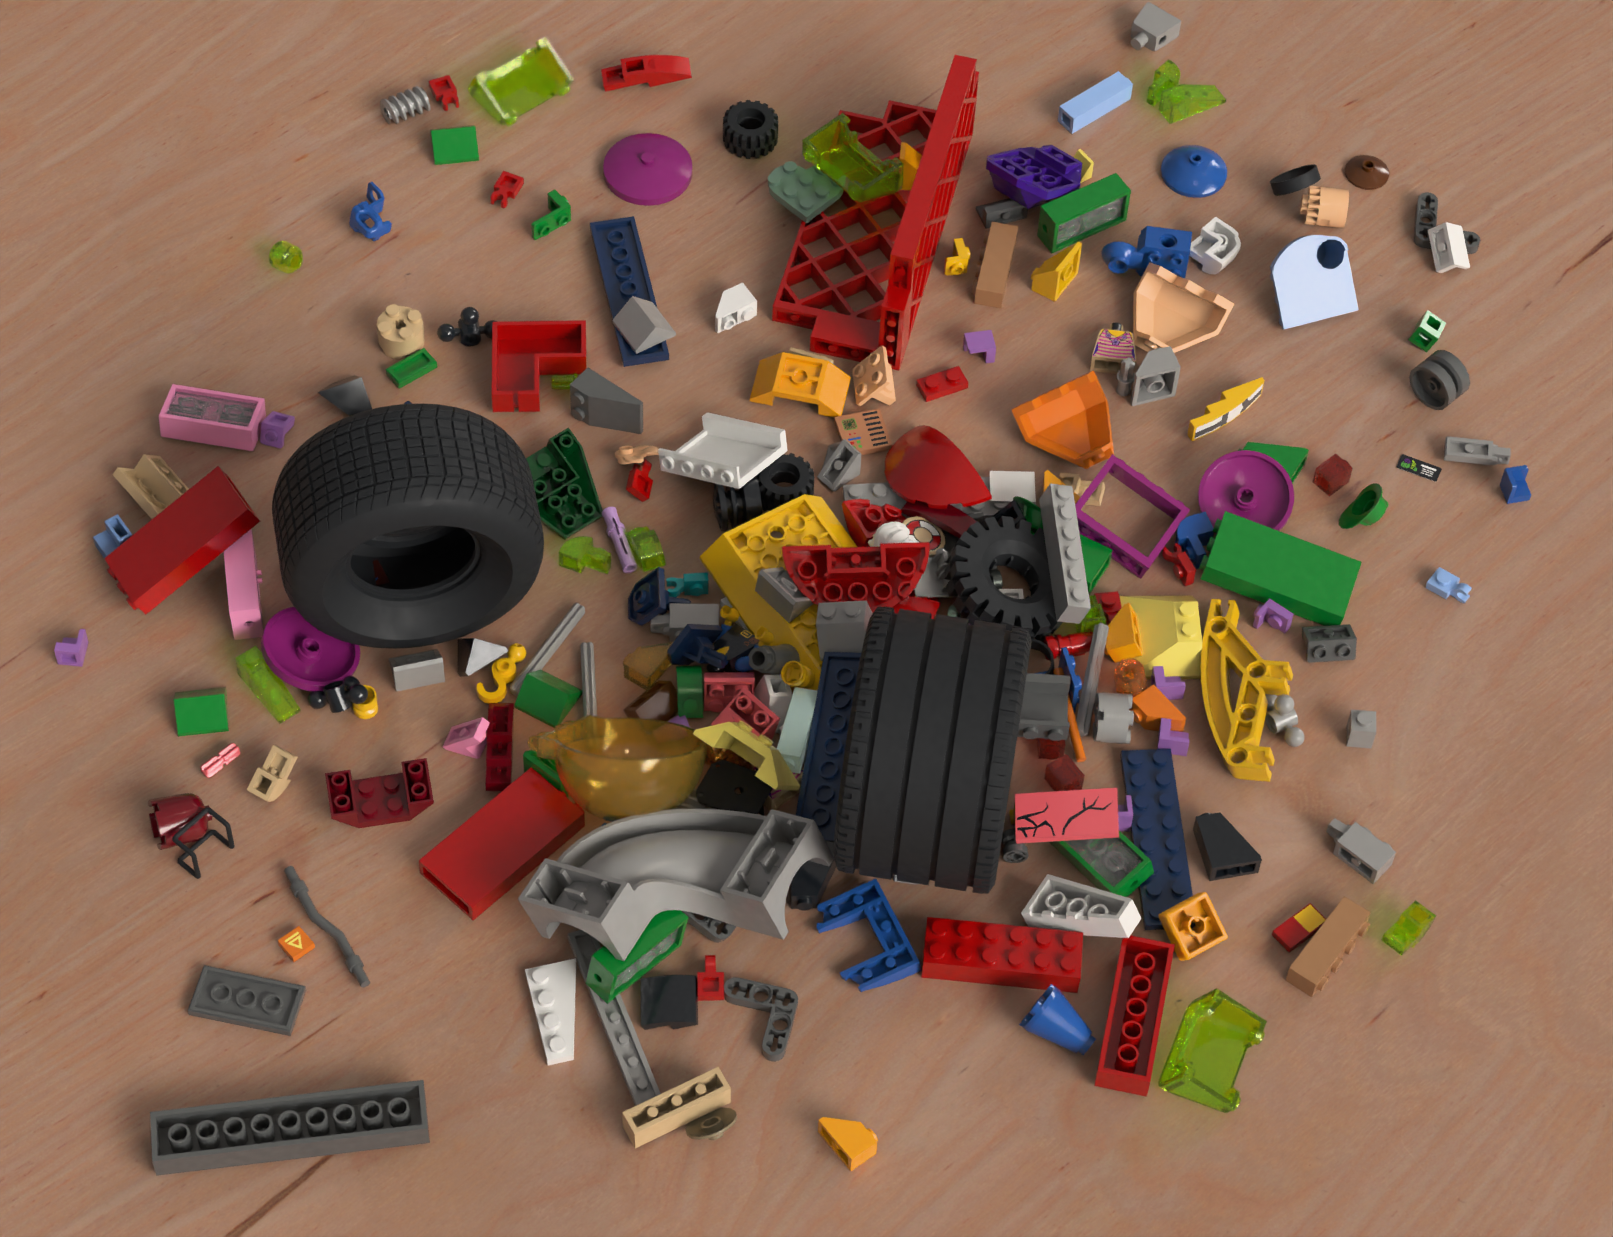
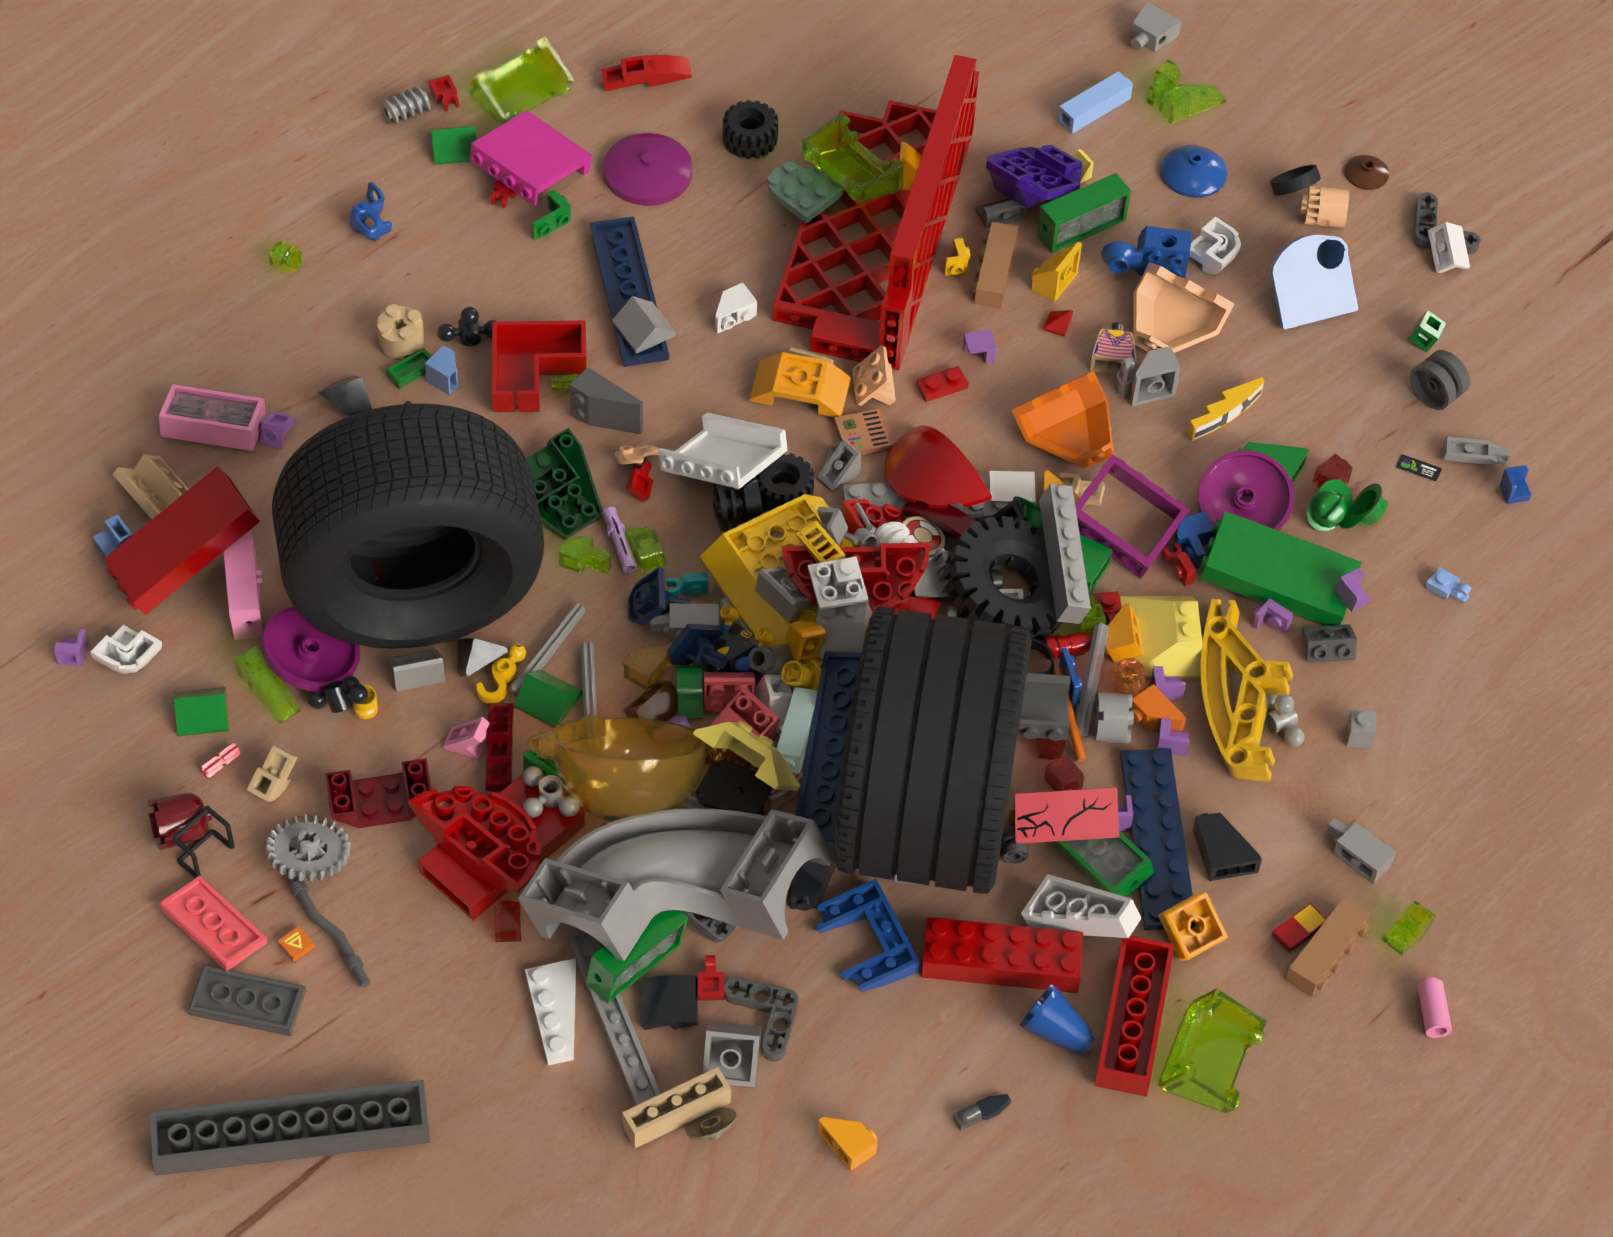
none -> white brick [90,625,162,674]
none -> coral tile [159,875,267,972]
none -> light grey gear [265,814,351,882]
none -> red brick [408,786,541,893]
none -> medium blue piece [425,345,459,395]
none -> dark pink panel [470,110,592,206]
none -> clear red brick [494,900,522,943]
none -> light grey piece [522,766,579,818]
none -> light grey slope [702,1021,762,1087]
none -> light orange slope [786,620,826,662]
none -> yellow slope [796,520,846,563]
none -> white slope [808,557,868,610]
none -> light grey panel [816,507,848,546]
none -> light grey plant [844,503,878,547]
none -> piece [953,1094,1011,1131]
none -> red slope [1043,310,1073,337]
none -> green piece [1306,479,1352,532]
none -> medium lavender panel [1334,568,1371,612]
none -> bright pink brick [1417,977,1452,1038]

